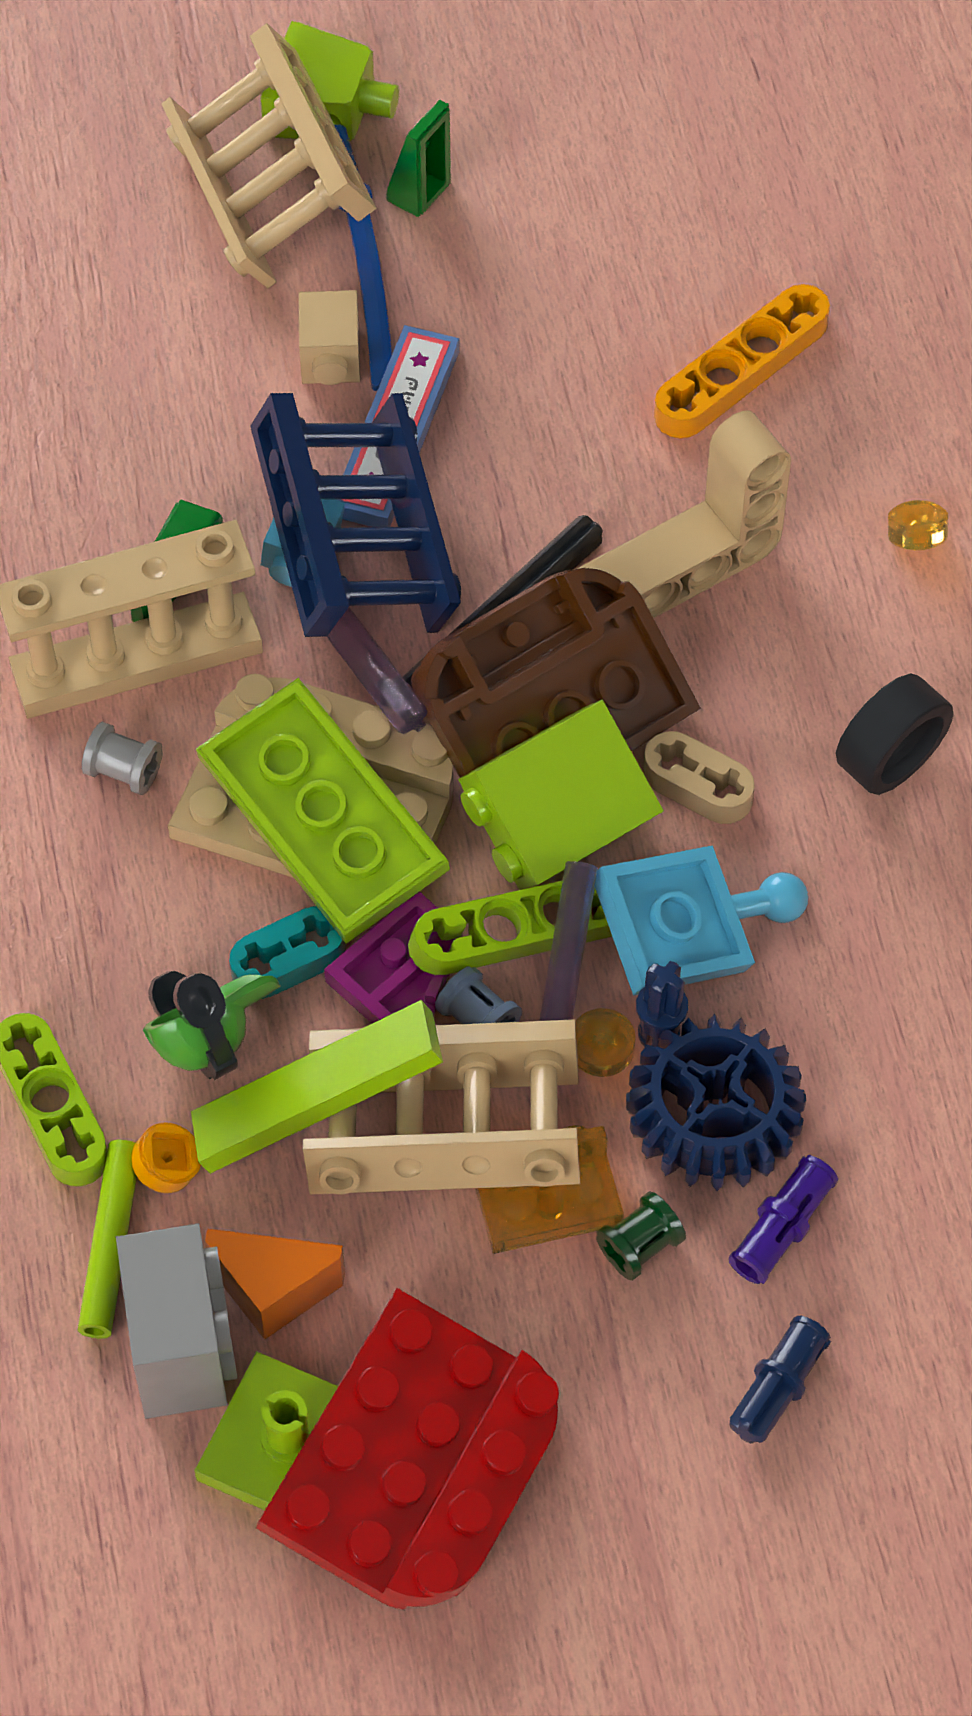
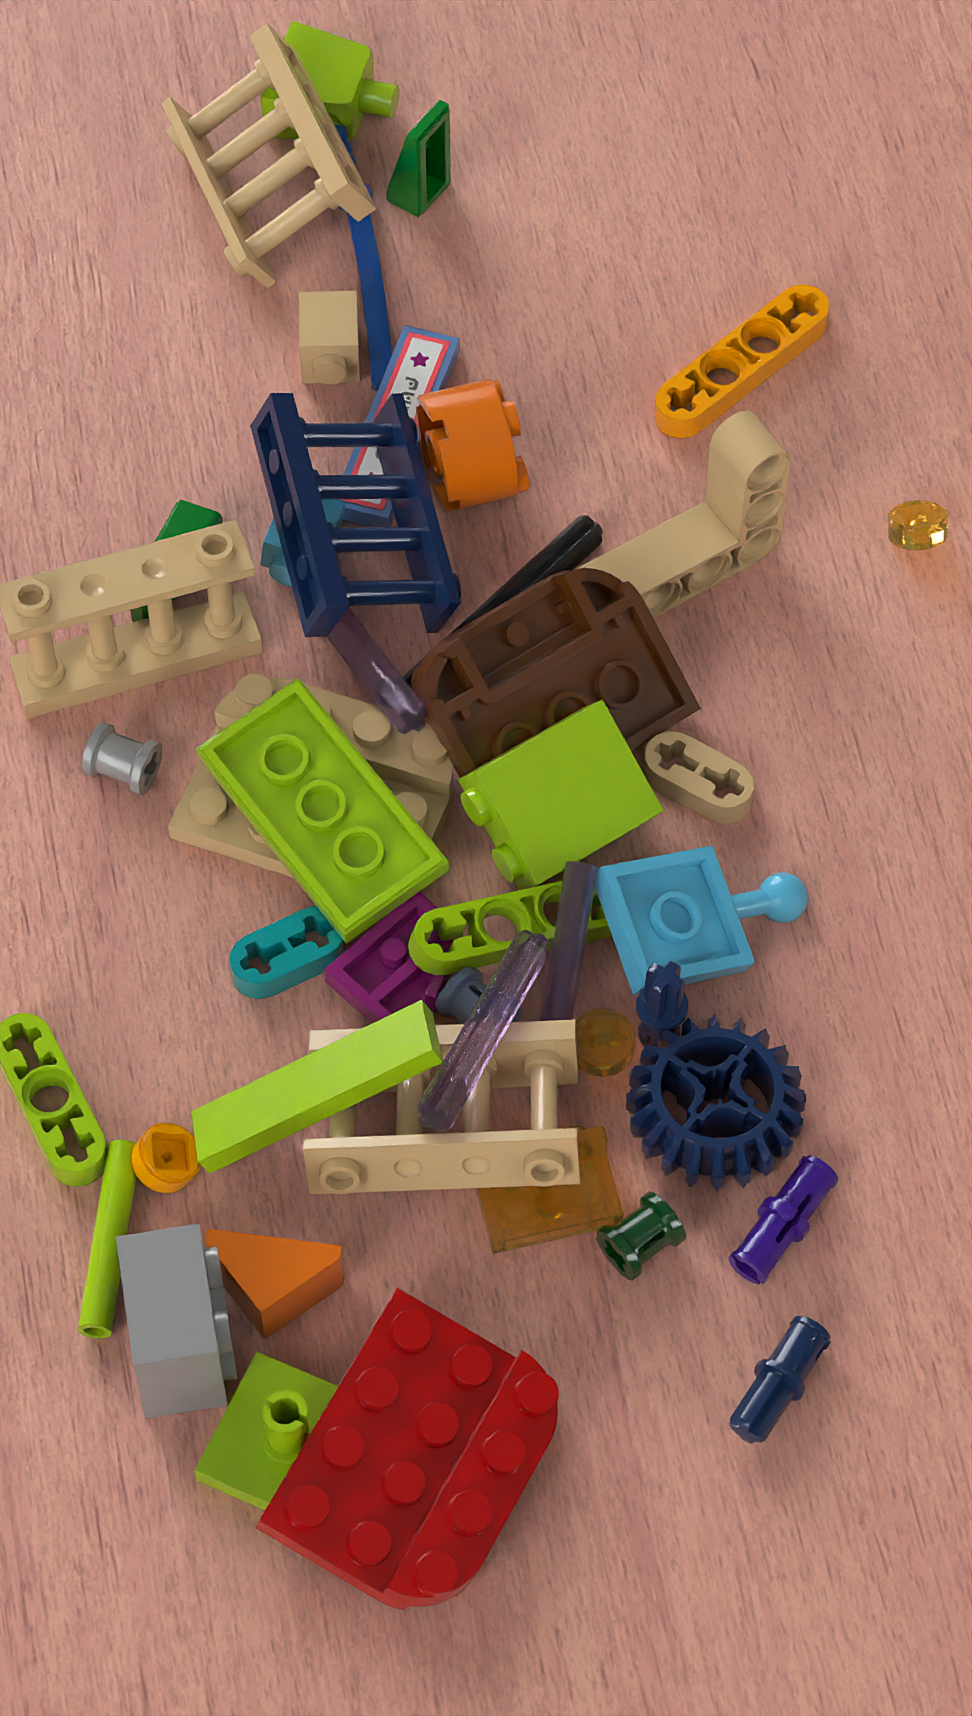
cap [143,971,280,1080] -> none
black tyre [835,673,954,795] -> none
none -> orange brick [416,379,530,513]
none -> axle [417,929,549,1133]

